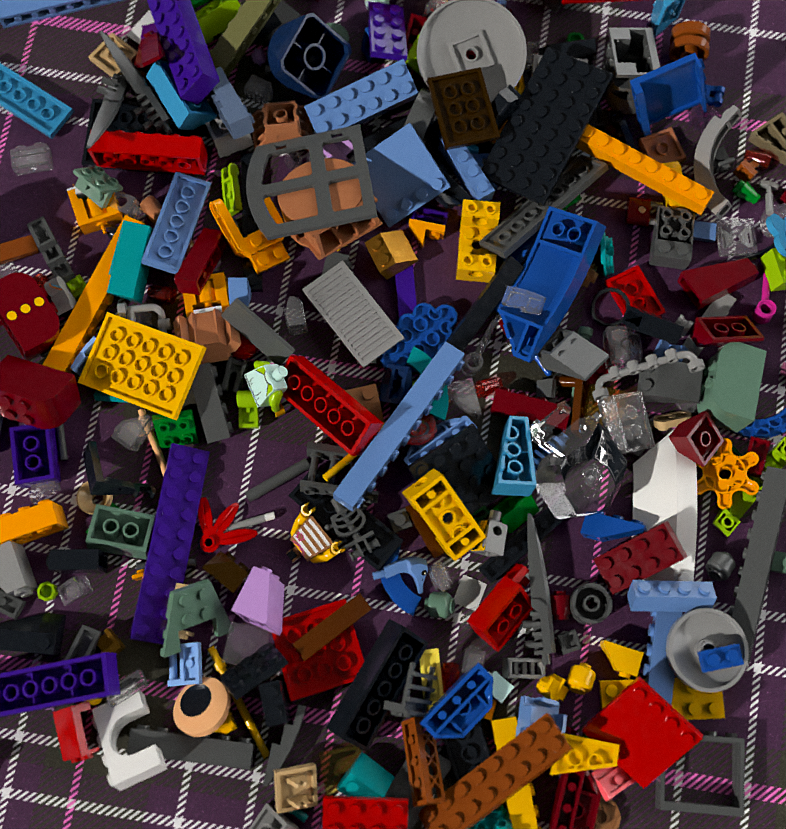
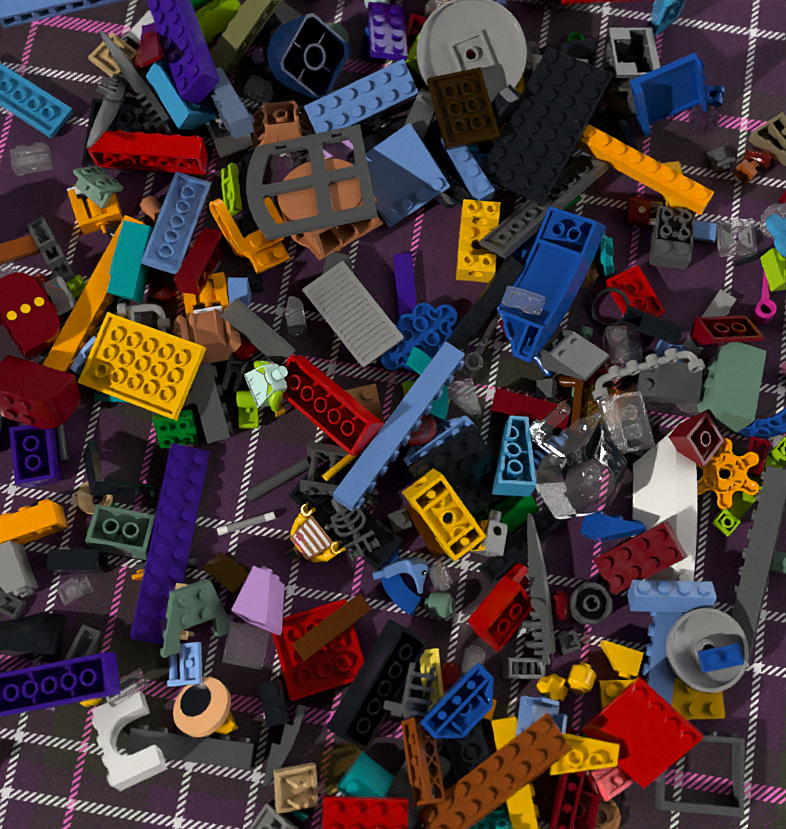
clear bracket [29,480,61,505] -> none
lime tile [36,581,58,602] -> none
red panel [52,701,100,763] -> none
pearl gold panel [98,628,126,655] -> none
clear bracket [109,191,141,219] -> none
clear slope [111,415,154,451] -> none
light nougat bar [138,408,167,477] -> none
red plant [198,497,258,553] -> none
yellow bar [207,646,270,759] -> none
black plate [219,642,289,700] -> none
pearl gold slope [365,230,419,280] -> none
dark blue slope [379,364,412,405] -> none
light orange slope [408,218,446,249] -> none
dark purple tile [410,207,449,230] -> none
white sticker [454,575,487,611] -> none
clear red cone [473,376,503,398] -> none
light aqua brick [488,671,514,703] -> none
nougat tile [638,127,687,163] -> none
tan plate [653,411,692,431] -> none
dark orange wheel [669,21,711,61] -> none
light grey wheel [675,314,694,338] -> none
dark red slope [677,258,759,310] -> none
light grey arch [693,105,743,220] -> none
dark grey head [705,551,736,581] -> none
green cone [732,179,761,204] -> none
light grey piece [759,180,779,216] -> none

